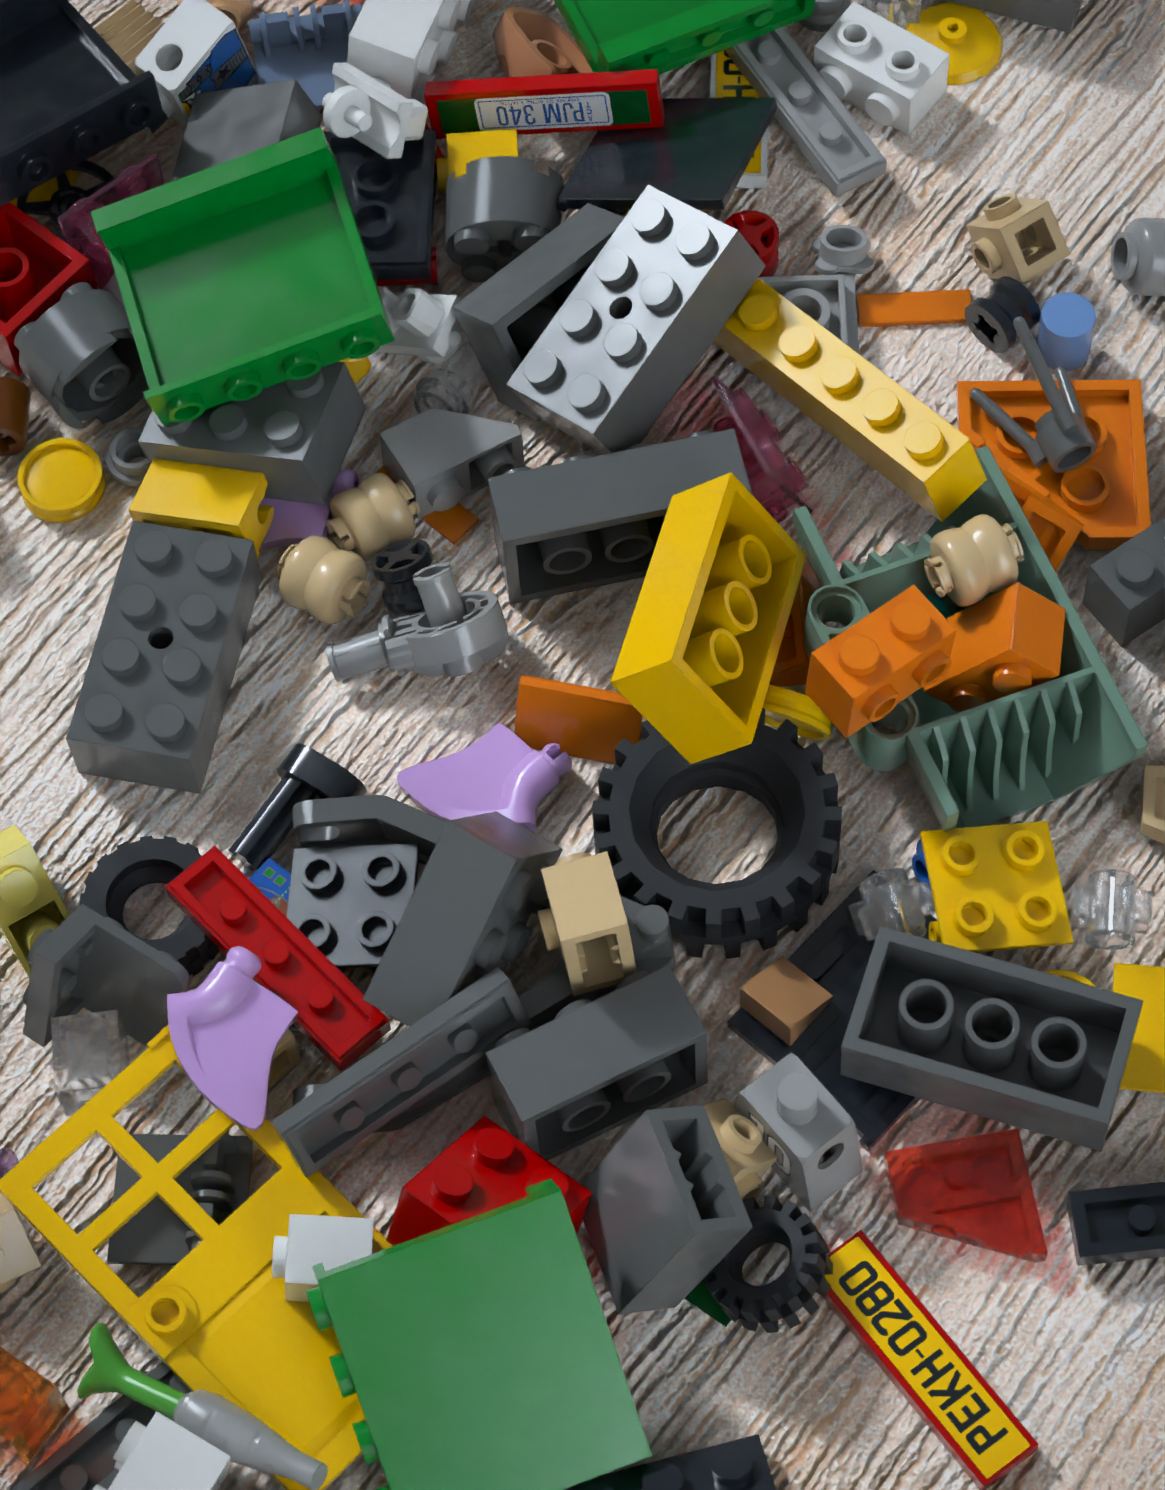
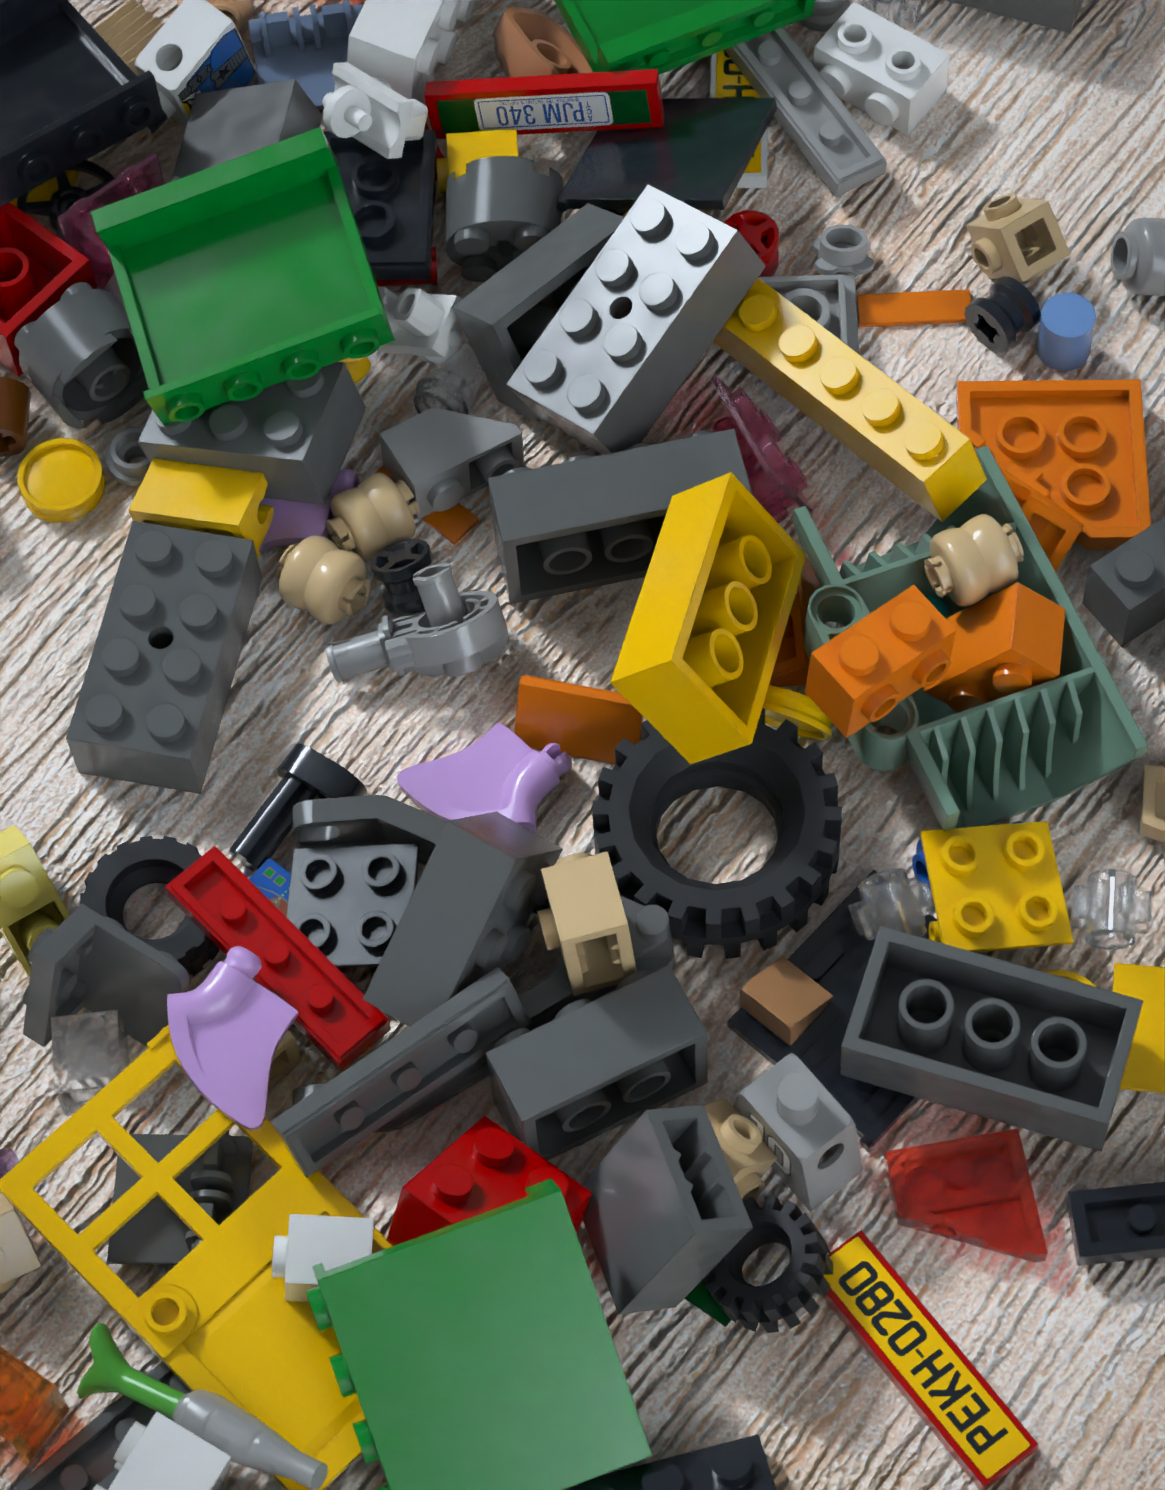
yellow piece [904,3,1003,85] -> none
dark grey plant [970,316,1097,473] -> none

